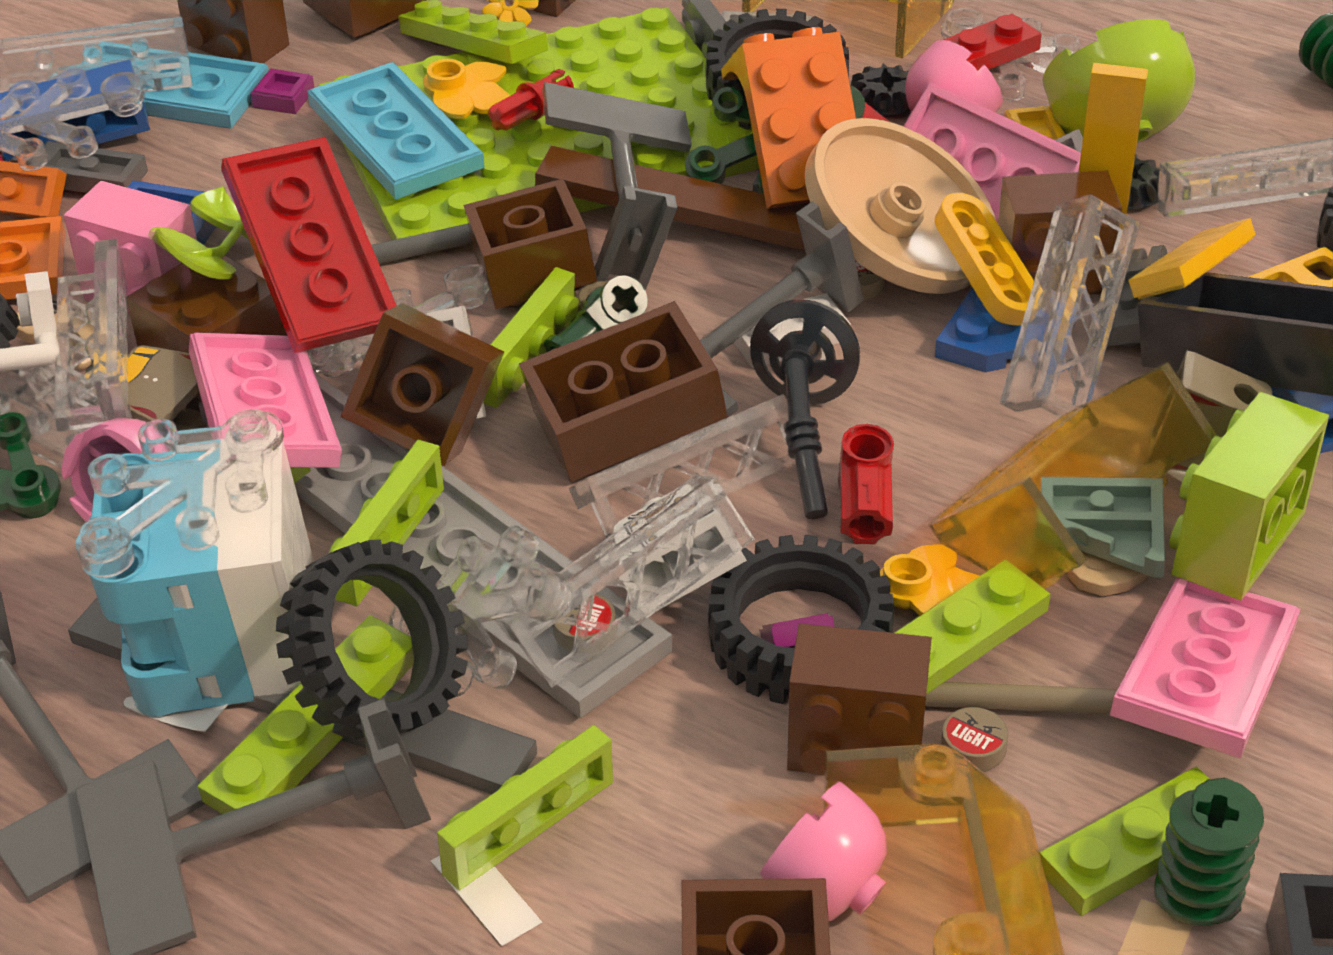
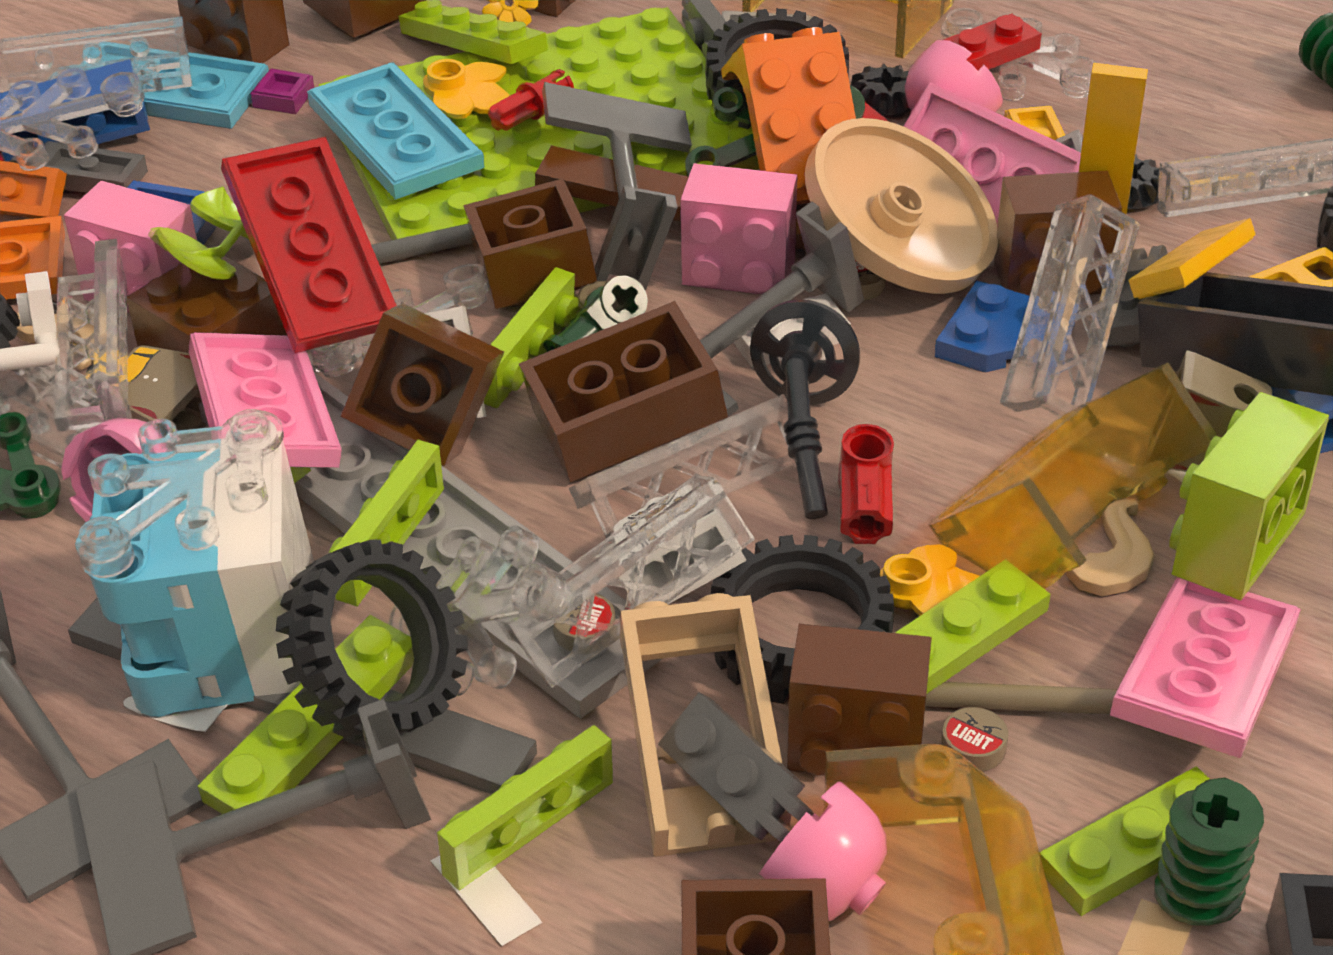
magenta tile [759,613,835,647] -> none
yellow plate [934,193,1042,326] -> none
sand green wing [1040,477,1165,578] -> none
lime cylinder [1042,19,1196,143] -> none
none -> tan door [620,593,792,857]
none -> dark grey hinge [658,692,814,842]
none -> bright pink brick [681,163,797,294]

